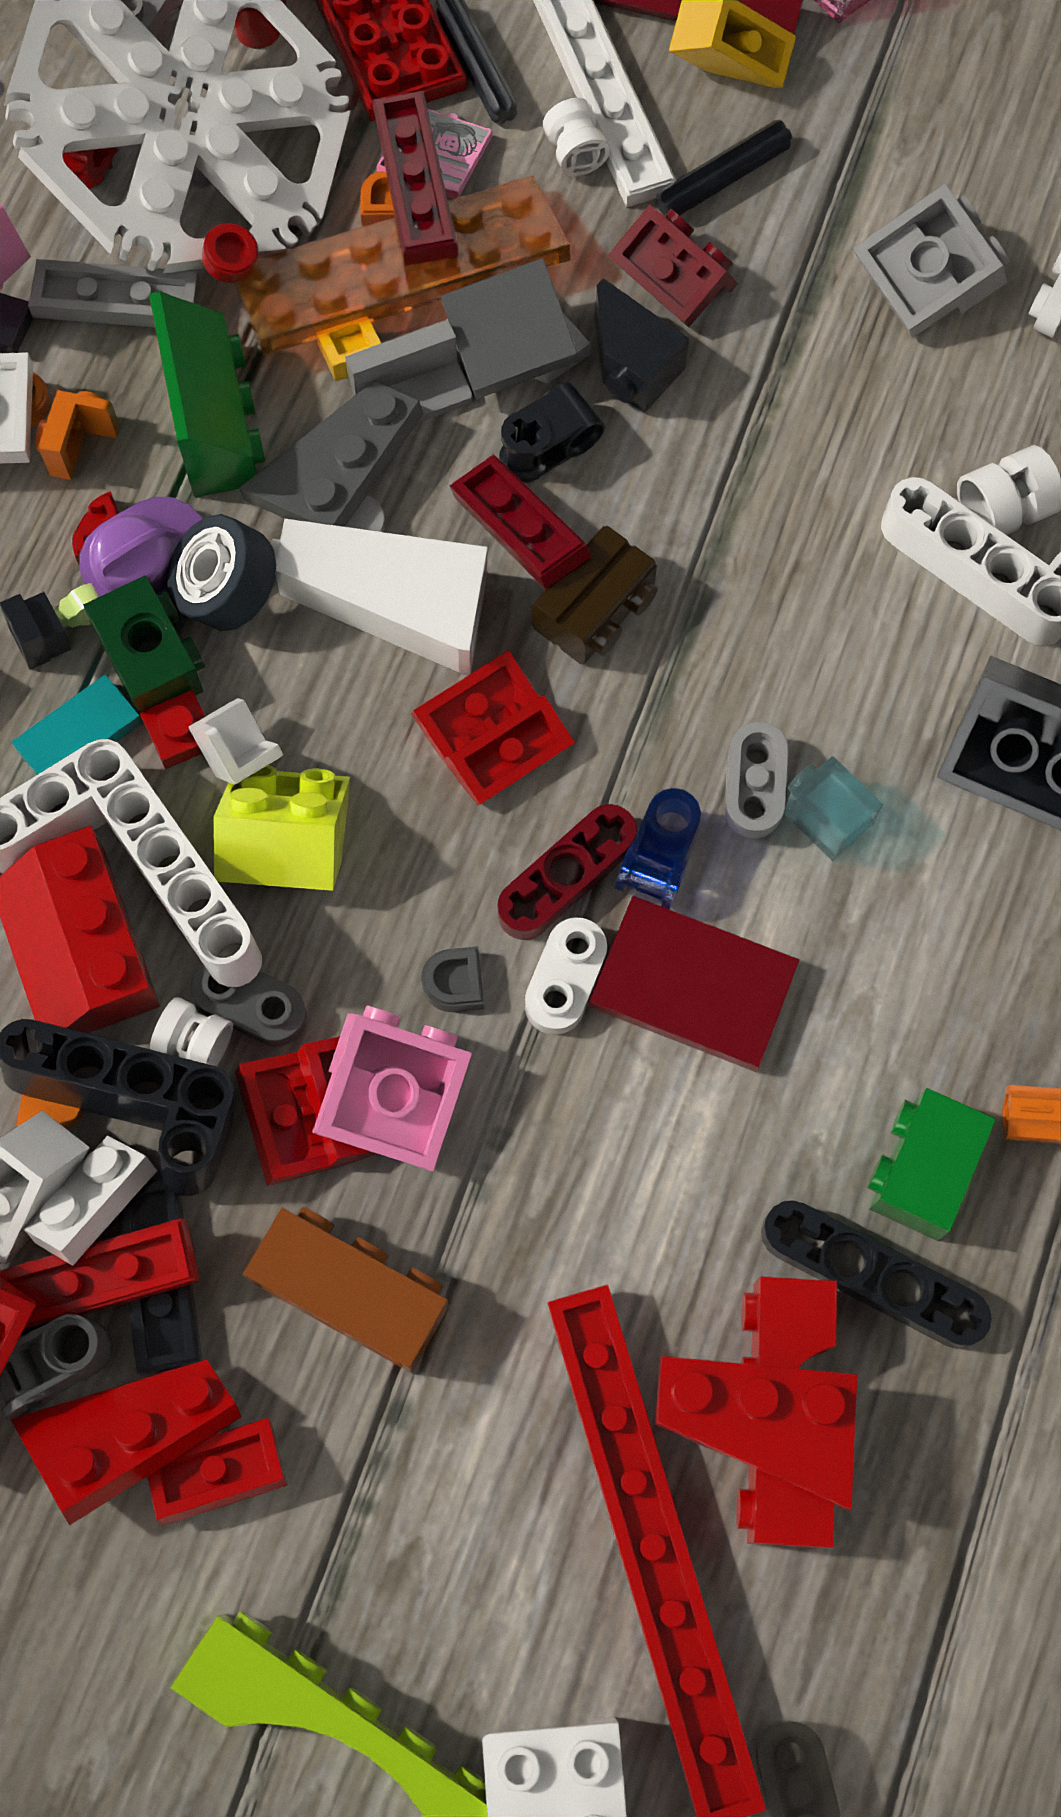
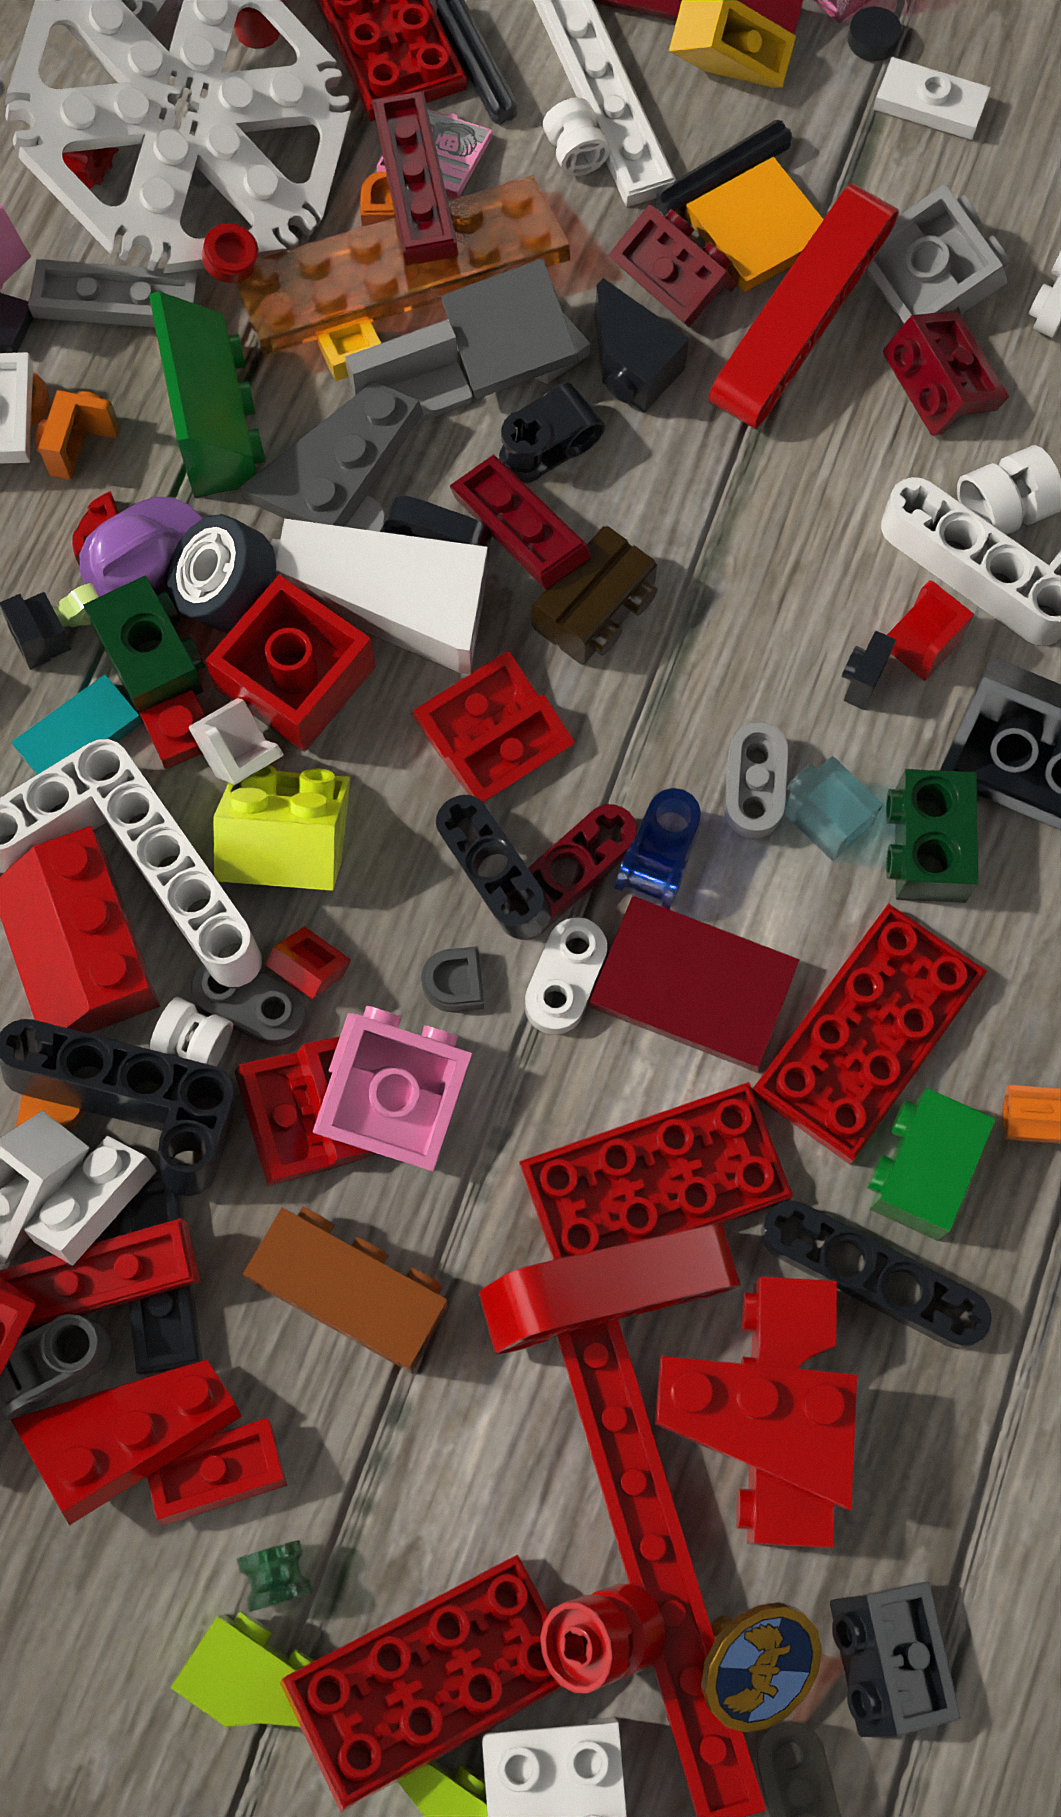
none -> red brick [205,575,375,752]
none -> clear green wheel [236,1540,313,1612]
none -> red plate [265,926,351,999]
none -> red tile [280,1554,564,1813]
none -> black beam [383,496,493,547]
none -> black beam [436,795,551,939]
none -> red beam [478,1224,741,1355]
none -> red tile [519,1082,794,1260]
none -> red wheel [540,1584,666,1694]
none -> light orange tile [685,157,823,293]
none -> shield [701,1602,822,1732]
none -> red beam [708,183,899,429]
none -> red tile [752,903,988,1165]
none -> black bracket [830,1581,961,1737]
none -> black plate [841,630,896,710]
none -> black tile [847,6,902,61]
none -> white plate [873,57,991,140]
none -> dark red bracket [883,311,1010,436]
none -> dark green brick [886,769,979,903]
none -> red panel [887,580,974,681]

